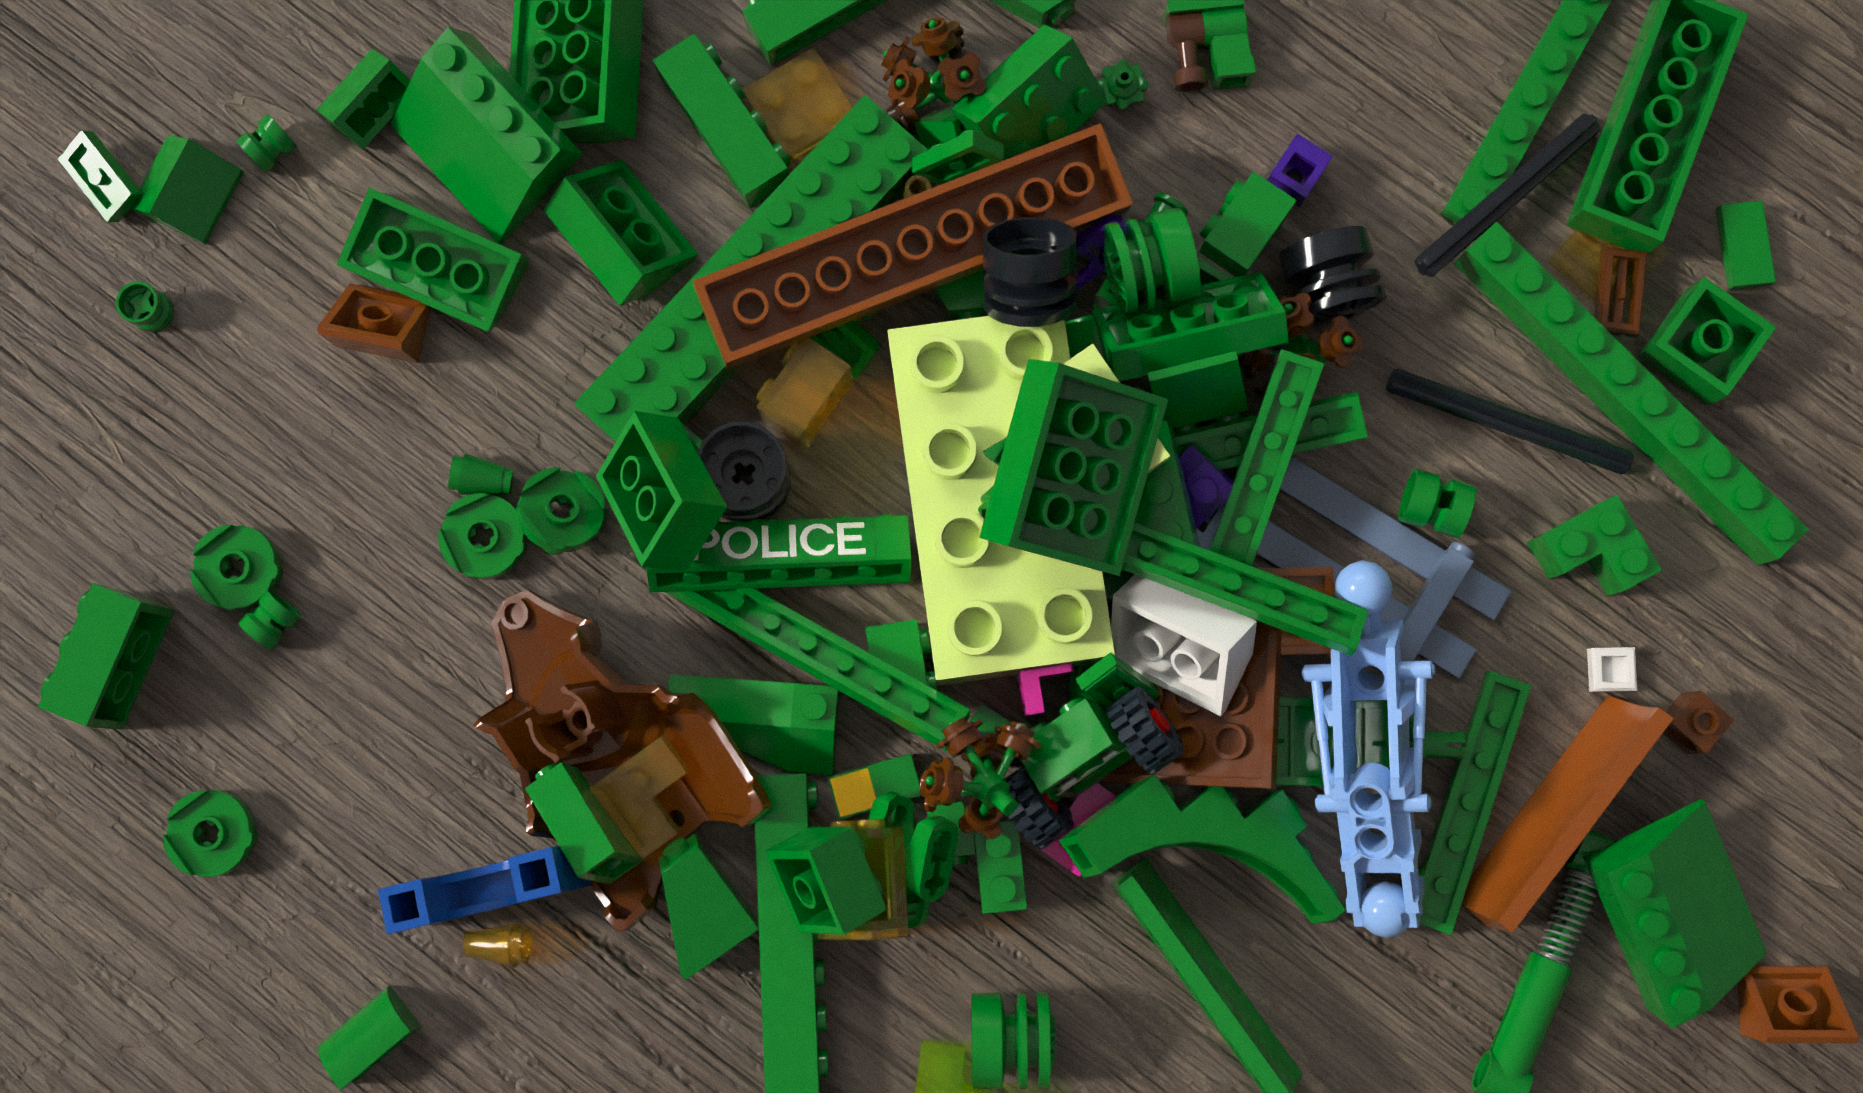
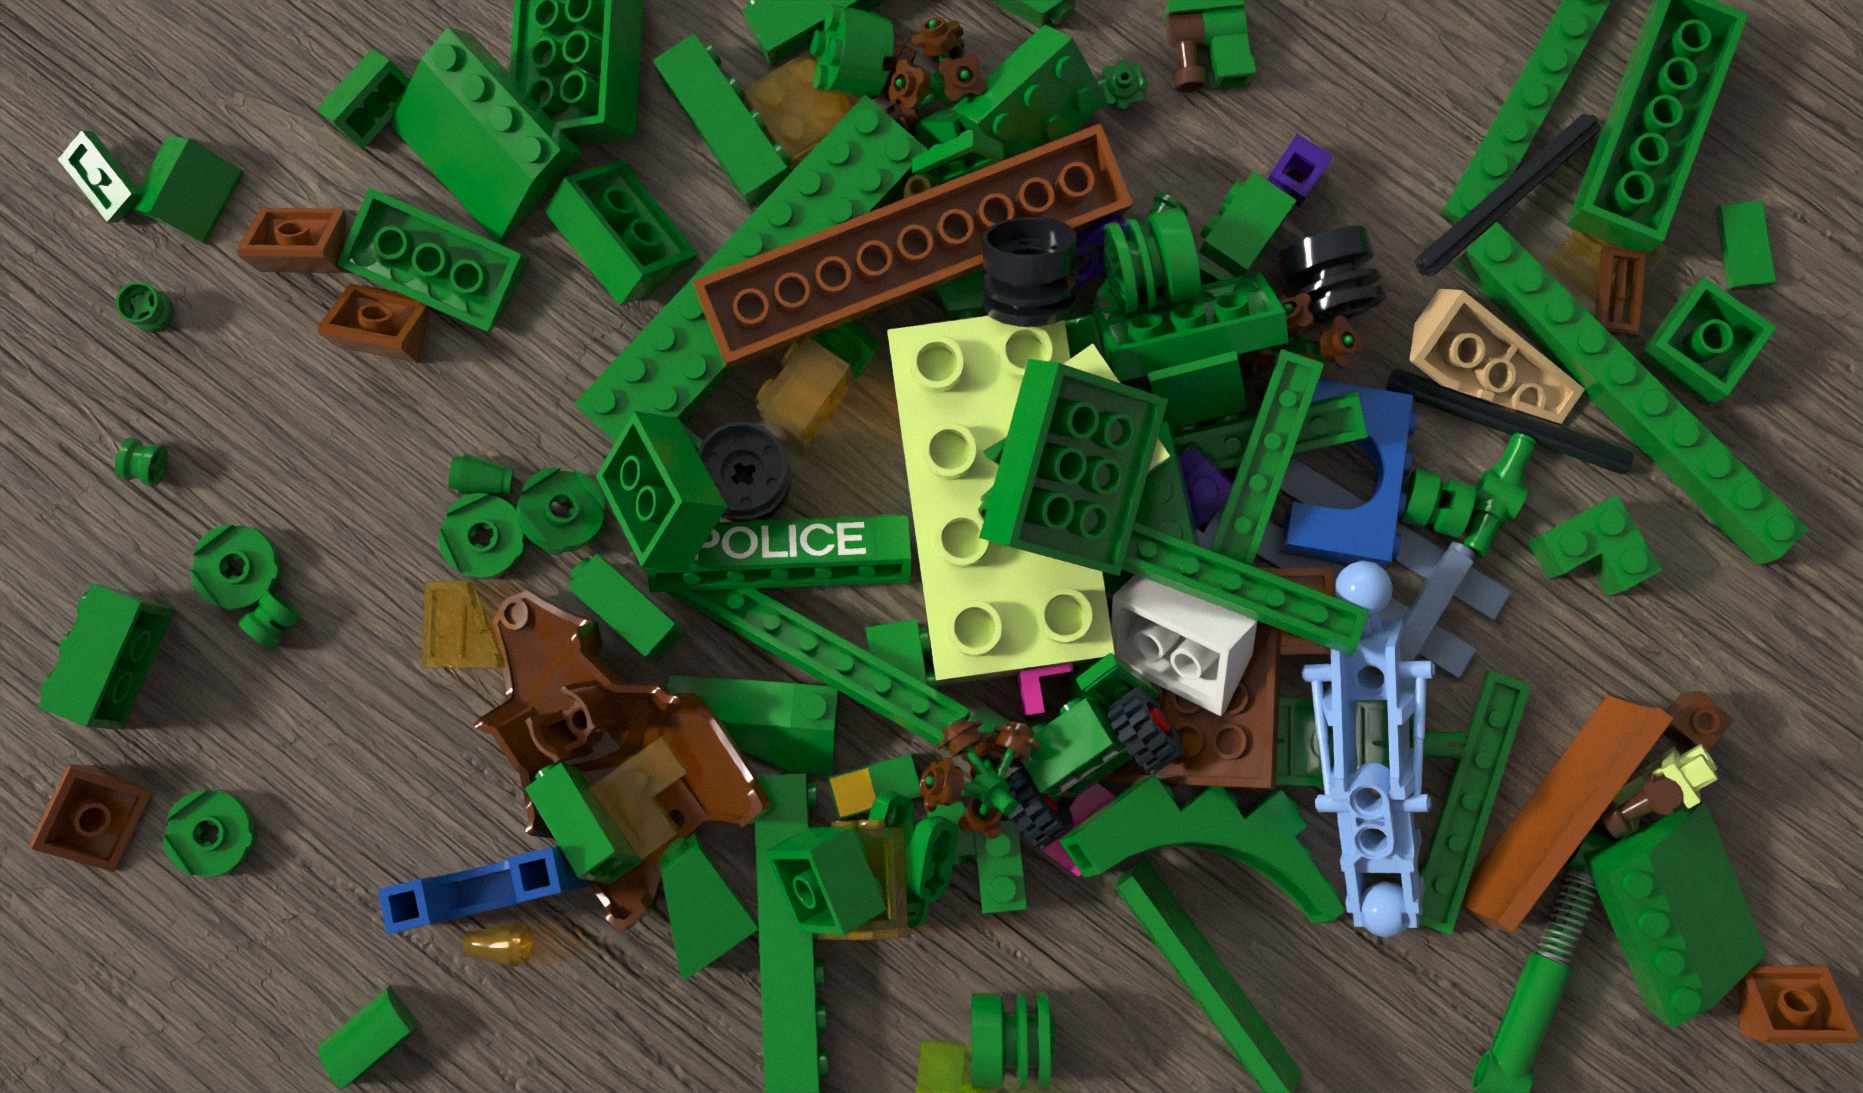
green wheel [236,114,297,173] -> none
white tile [1587,647,1637,692] -> none
none -> dark orange slope [29,764,152,872]
none -> green wheel [115,438,168,487]
none -> dark orange slope [237,207,346,273]
none -> clear yellow wing [421,580,505,668]
none -> green brick [567,553,687,663]
none -> green brick [810,4,894,100]
none -> blue arch [1279,379,1418,569]
none -> tan wedge [1410,289,1585,424]
none -> green pin [1463,433,1537,558]
none -> hips [1600,744,1718,839]

